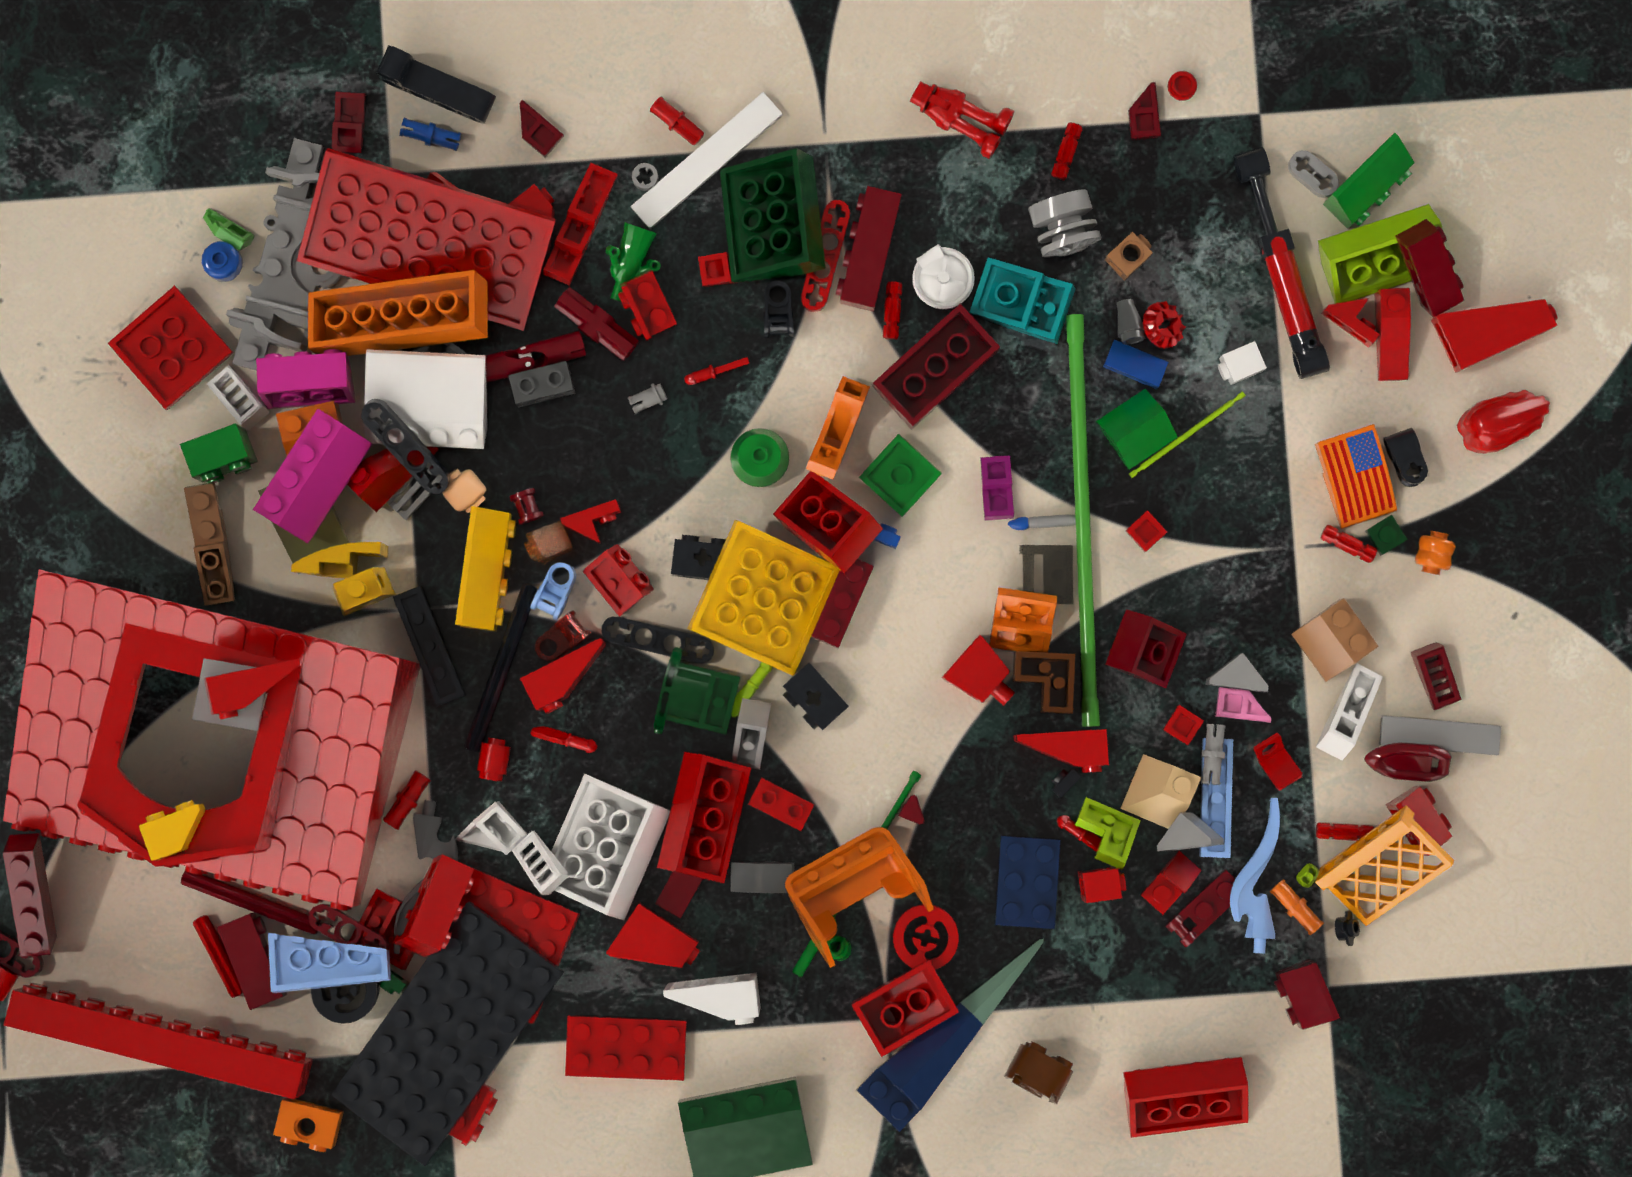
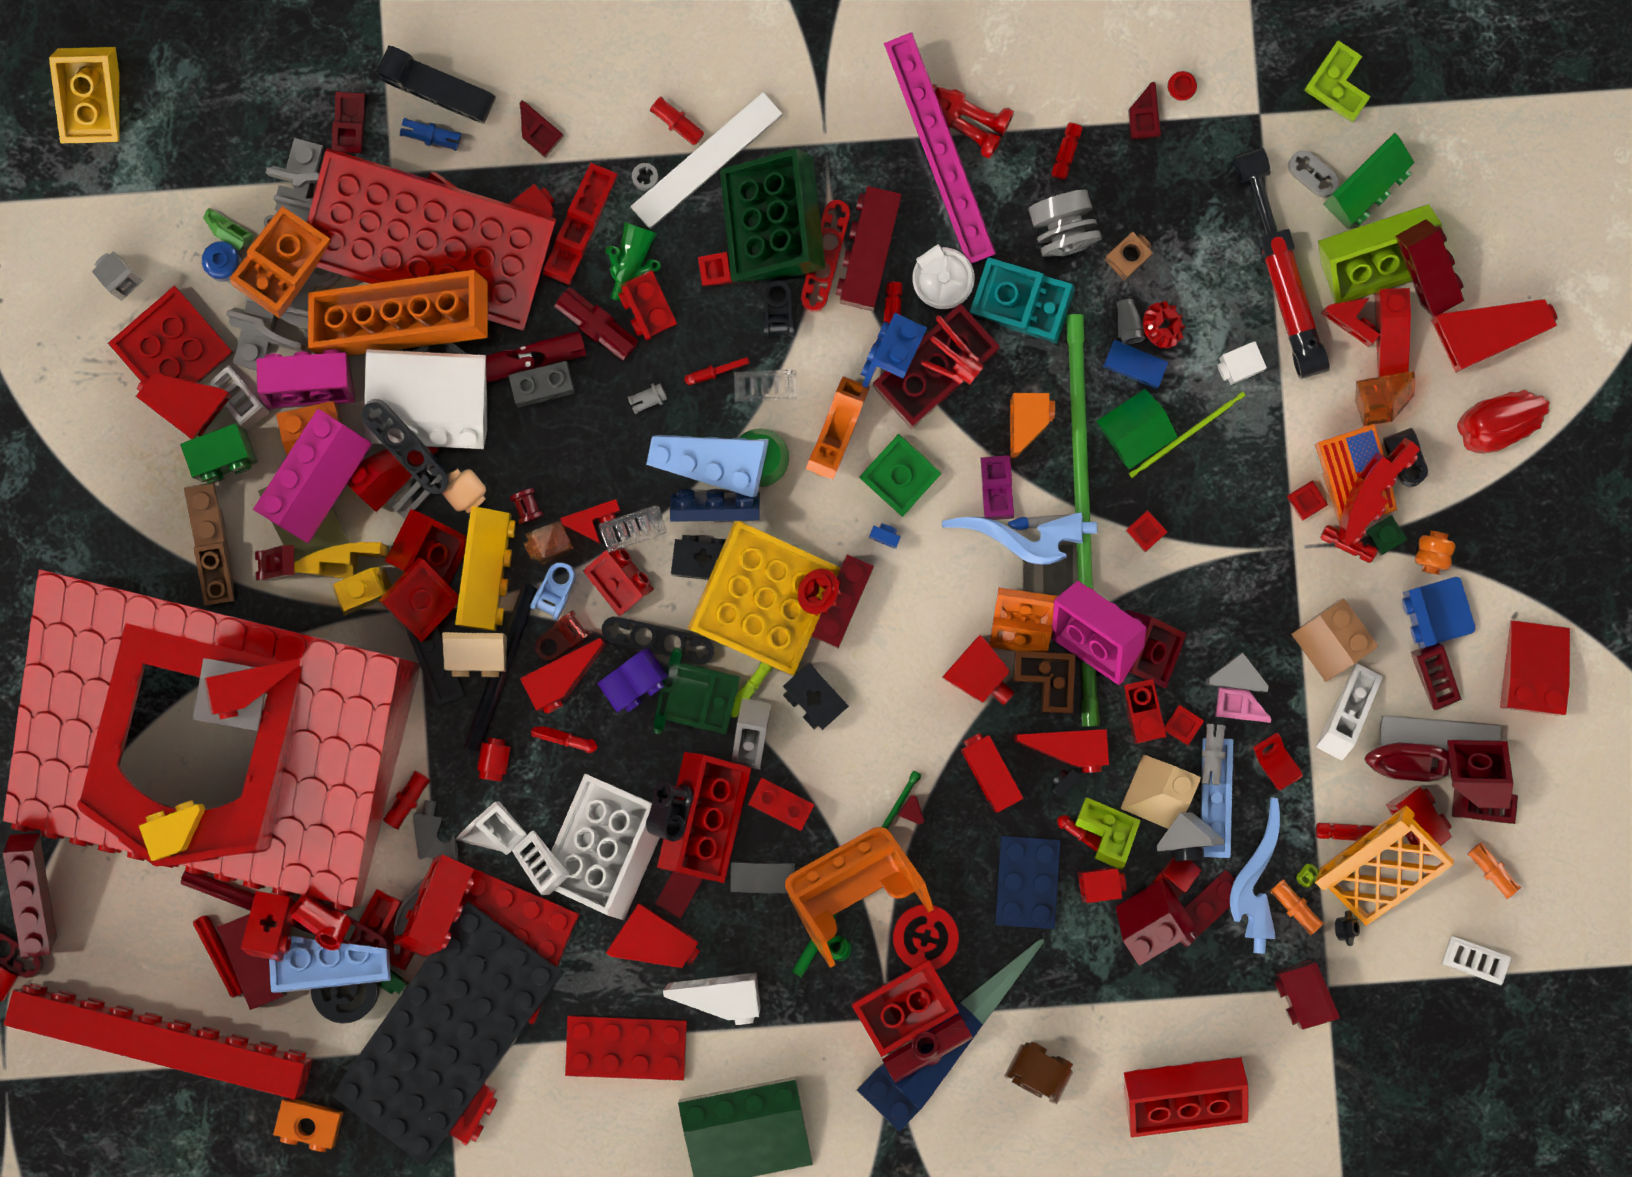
red brick [773,471,883,574] -> none
none -> yellow slope [49,47,120,143]
none -> light grey slope [92,251,143,301]
none -> red slope [135,373,233,439]
none -> orange slope [229,206,331,319]
none -> red brick [241,891,297,962]
none -> dark red plate [255,545,295,581]
none -> red piece [290,894,351,951]
none -> red hinge [378,557,459,642]
none -> red slope [385,509,467,585]
none -> tan slope [443,632,507,677]
none -> dark purple brick [597,648,669,713]
none -> clear slope [599,505,667,552]
none -> light blue wing [646,435,769,498]
none -> black piece [646,781,693,842]
none -> dark blue plate [670,489,760,522]
none -> clear slope [734,369,797,402]
none -> red gear [798,568,842,616]
none -> blue bracket [860,313,927,388]
none -> dark red piece [882,1014,973,1083]
none -> dark pink plate [884,32,996,263]
none -> red plant [921,316,984,385]
none -> light blue piece [942,513,1097,565]
none -> red window [961,733,1024,813]
none -> orange slope [1010,393,1055,458]
none -> dark pink slope [1051,581,1146,685]
none -> dark red slope [1116,878,1197,966]
none -> red slope [1124,679,1166,743]
none -> black tile [1174,847,1205,862]
none -> red tile [1286,480,1328,521]
none -> lime plate [1304,40,1370,123]
none -> red slope [1338,438,1420,546]
none -> clear orange slope [1355,371,1415,427]
none -> blue bracket [1402,577,1475,649]
none -> white slope [1441,936,1511,985]
none -> dark red slope [1447,740,1514,809]
none -> dark red slope [1452,789,1518,824]
none -> orange pin [1467,842,1521,899]
none -> red slope [1500,620,1570,716]

